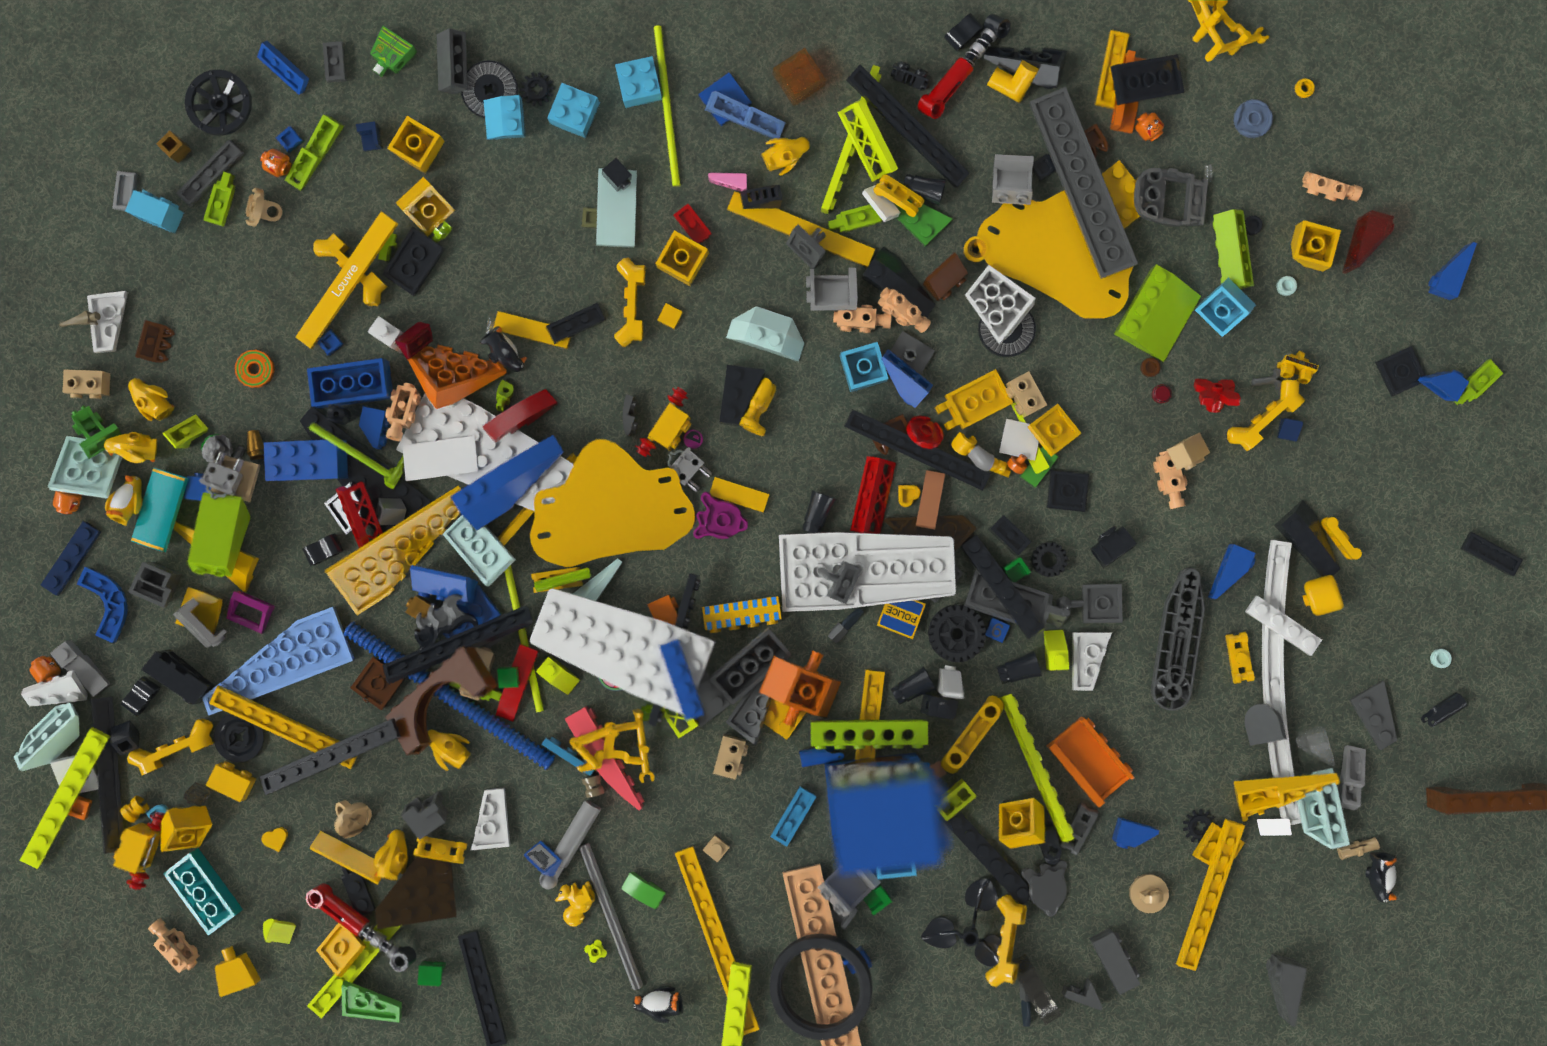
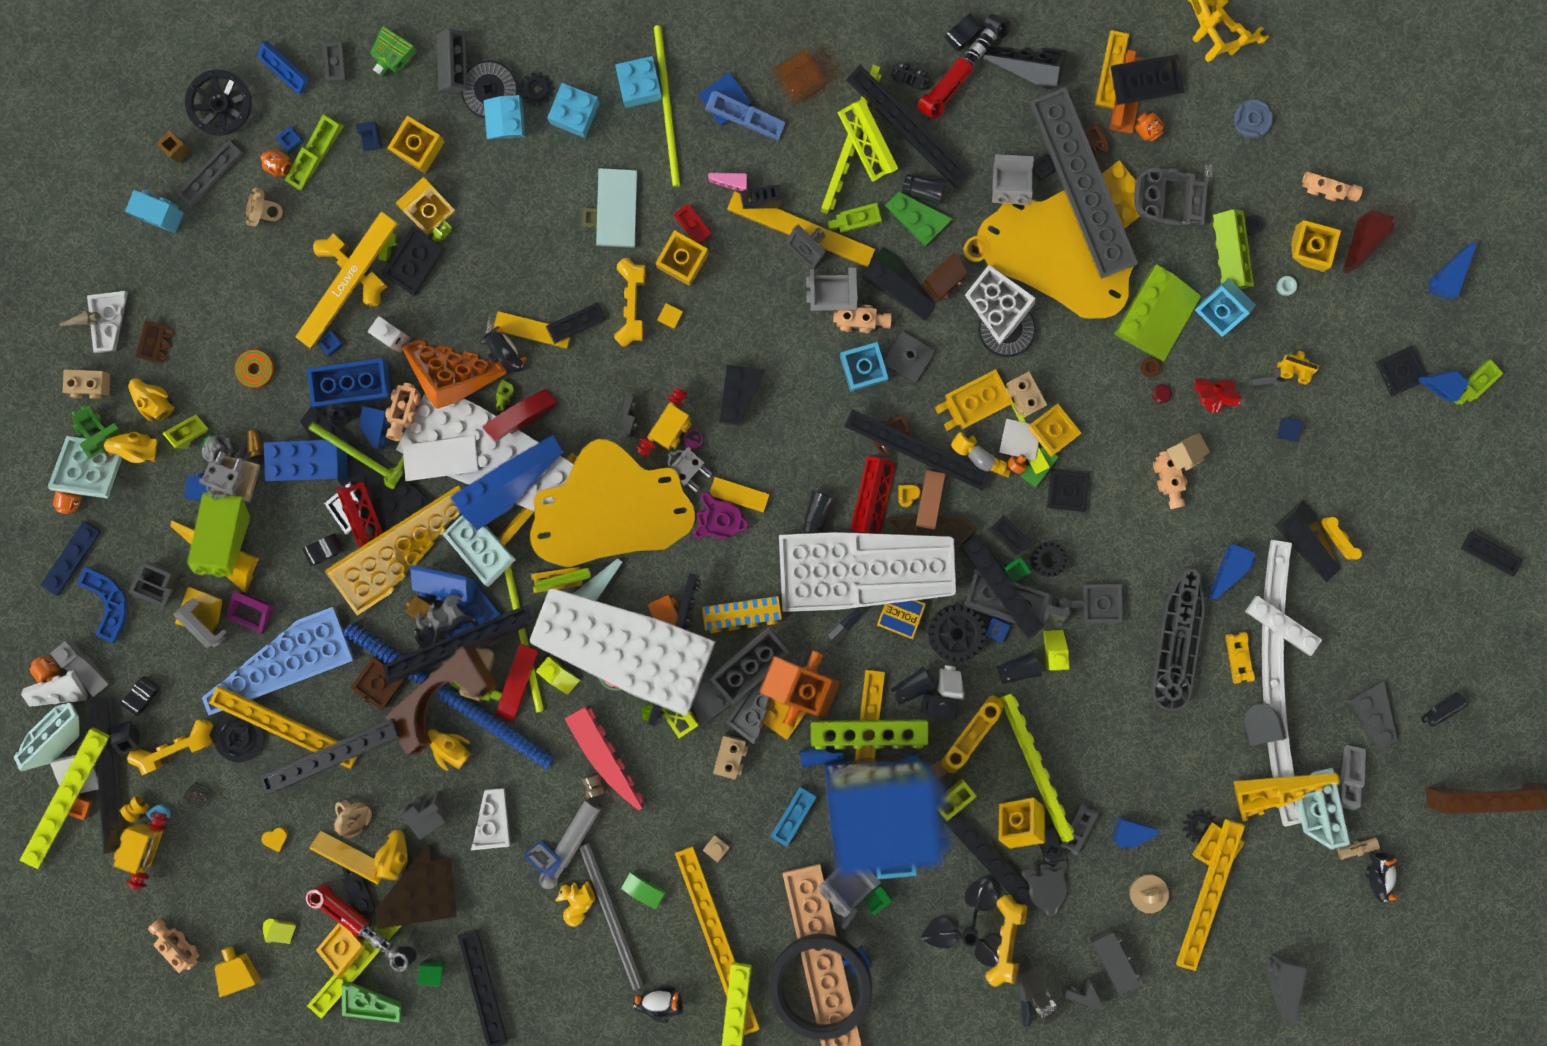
animal [105,475,142,526] -> none
light grey tile [113,171,138,211] -> none
teal slope [131,467,189,552] -> none
black wedge [141,649,215,705] -> none
yellow slope [160,806,212,852] -> none
teal slope [163,848,243,936] -> none
lime hinge [204,172,235,227] -> none
yellow brick [205,761,256,802] -> none
dark grey panel [375,498,406,525] -> none
dark red slope [395,322,433,360] -> none
yellow plate [413,836,467,864] -> none
green tile [497,667,519,688] -> none
dark azure plate [541,737,594,776] -> none
yellow piece [570,709,655,783] -> none
neon yellow plate [584,940,607,963] -> none
black brick [602,158,632,192] -> none
blue plate [659,639,705,721] -> none
light aqua wedge [726,306,804,362] -> none
yellow piece [739,378,776,436] -> none
yellow animal [761,137,810,176] -> none
dark grey plate [818,561,862,604] -> none
white tile [862,185,901,222] -> none
yellow plate [873,174,924,217] -> none
light nougat brick [878,288,931,333] -> none
slope [881,349,933,408] -> none
red tile [906,415,944,449] -> none
yellow brick [987,60,1039,103] -> none
orange panel [1047,716,1134,808] -> none
white wing [1072,632,1112,690] -> none
black piece [1090,525,1137,569] -> none
yellow plate [1227,380,1305,451] -> none
white sticker [1257,819,1292,835] -> none
yellow plate [1295,79,1315,98] -> none
clear slope [1296,726,1336,766] -> none
yellow head [1302,575,1344,616] -> none
light aqua tile [1430,649,1452,668] -> none

